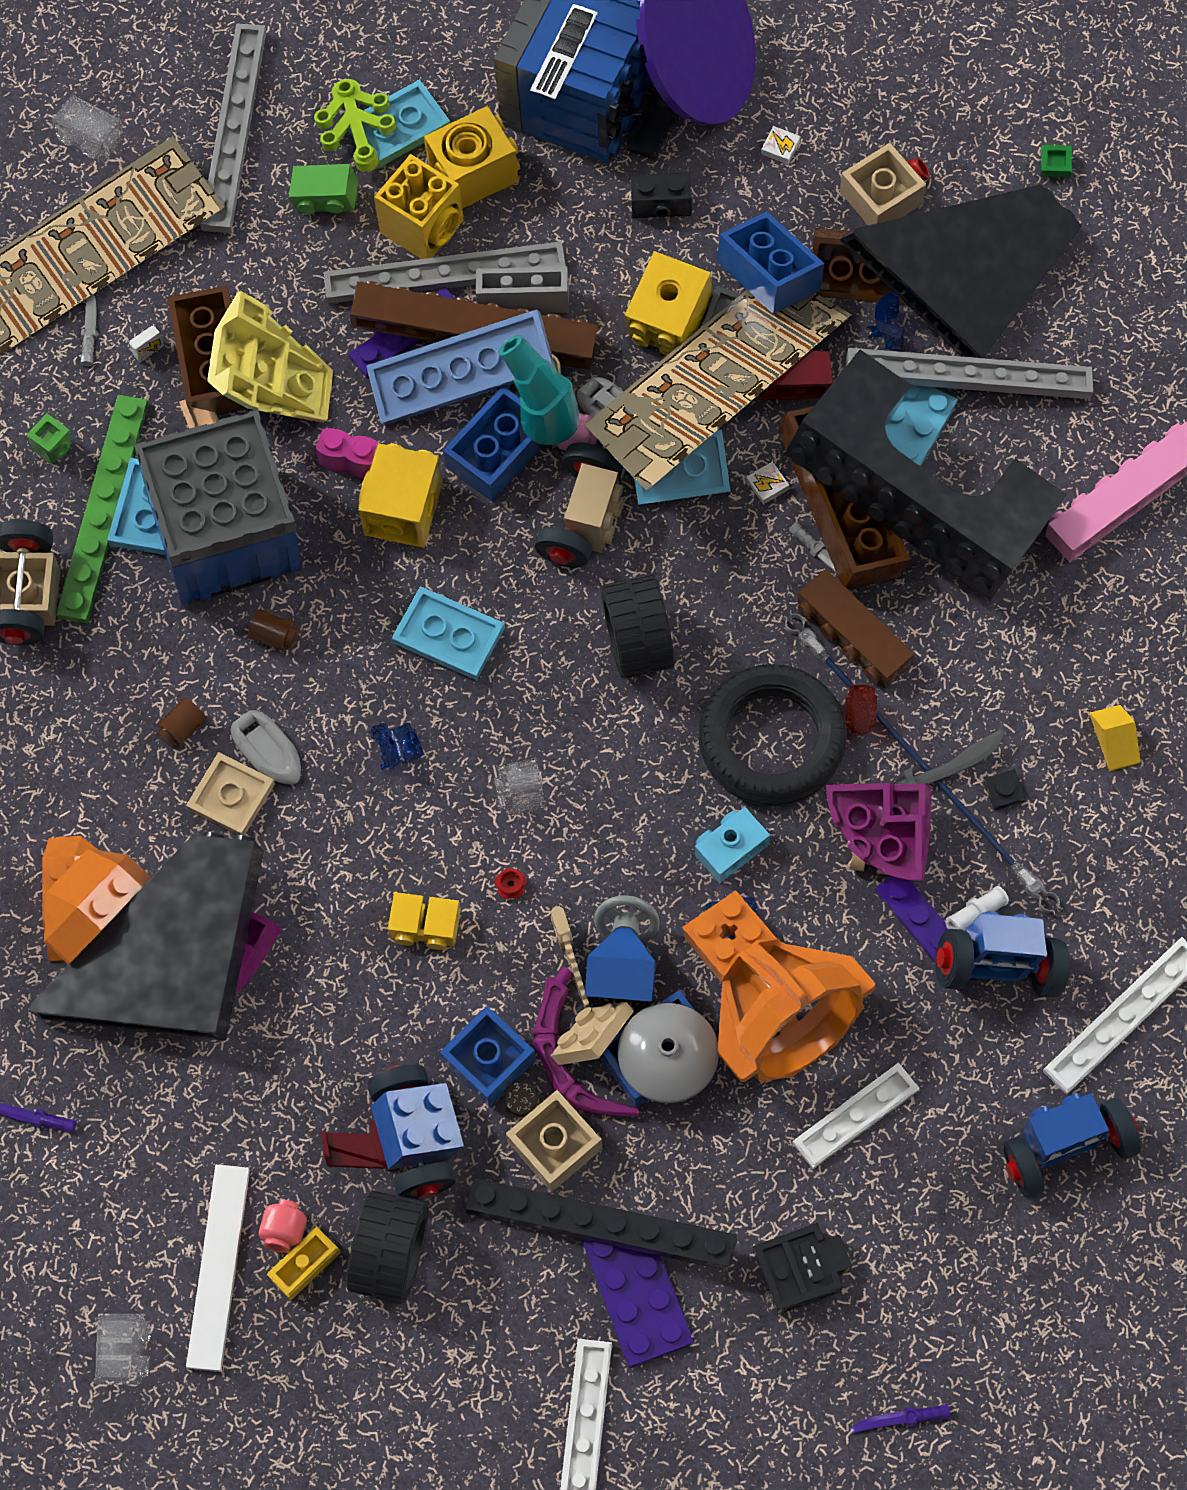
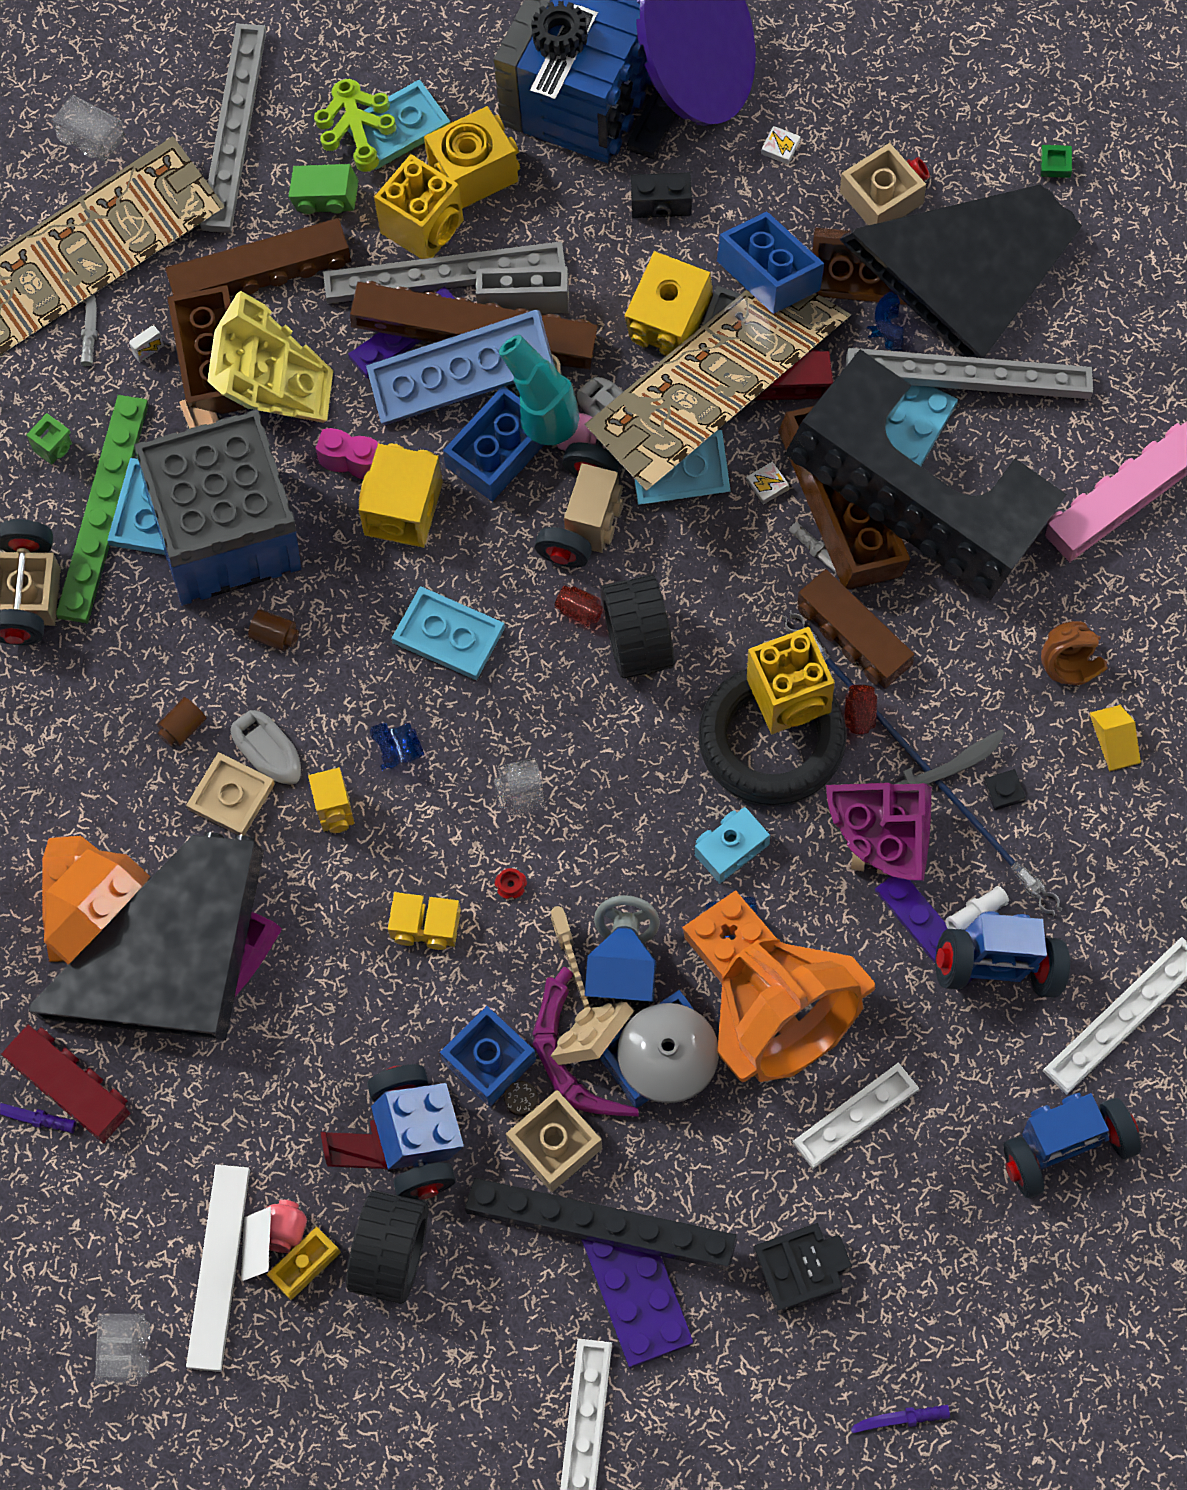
none -> dark red brick [1,1024,131,1144]
none -> reddish brown brick [165,218,351,296]
none -> white sticker [241,1206,271,1282]
none -> yellow piece [308,767,355,833]
none -> black tyre [531,1,588,61]
none -> clear red brick [554,585,603,627]
none -> yellow brick [747,627,835,735]
none -> dark orange helmet [1041,621,1108,685]

